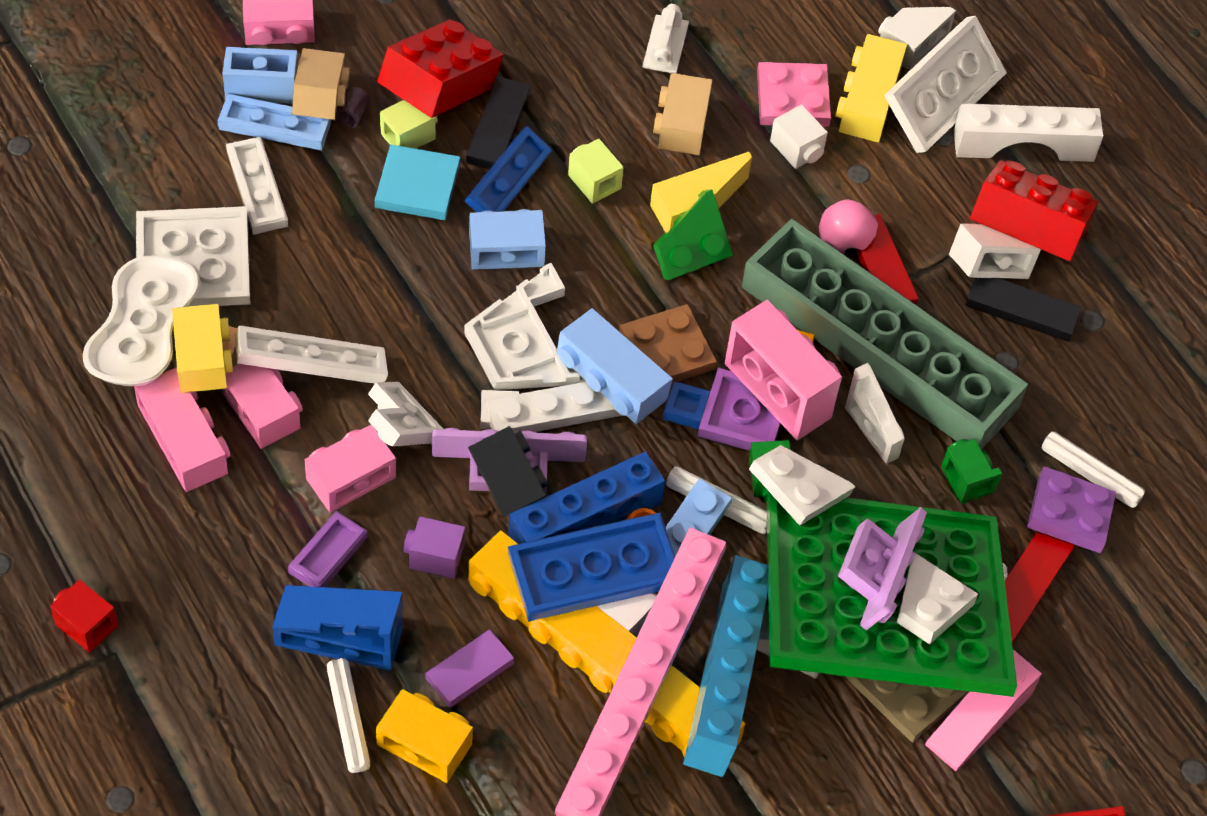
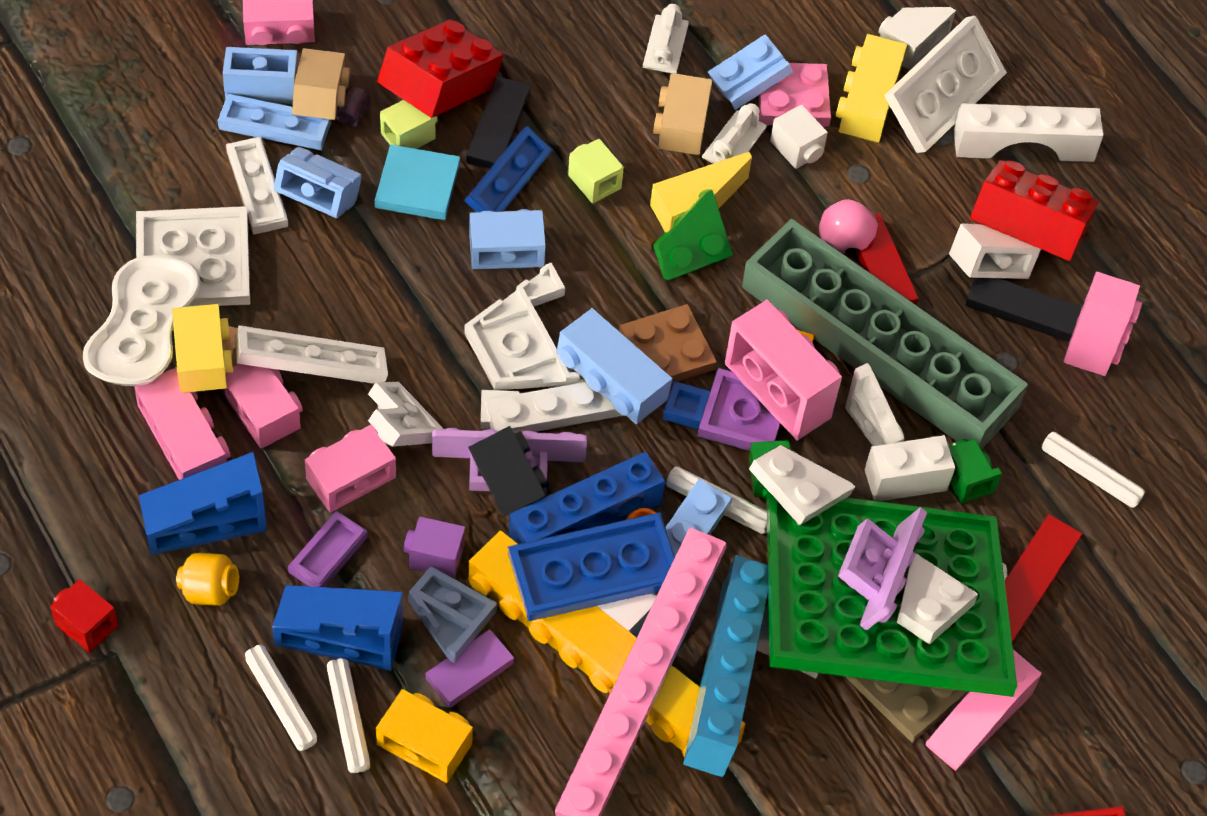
medium lavender plate [1027,466,1116,553] -> none
none -> blue wedge [139,452,267,555]
none -> yellow head [176,553,239,605]
none -> white axle [245,645,317,751]
none -> light blue brick [274,146,362,219]
none -> sand blue wing [408,567,497,663]
none -> white hinge [702,103,767,164]
none -> light blue plate [708,34,793,110]
none -> white brick [865,435,955,502]
none -> bright pink brick [1063,271,1142,376]

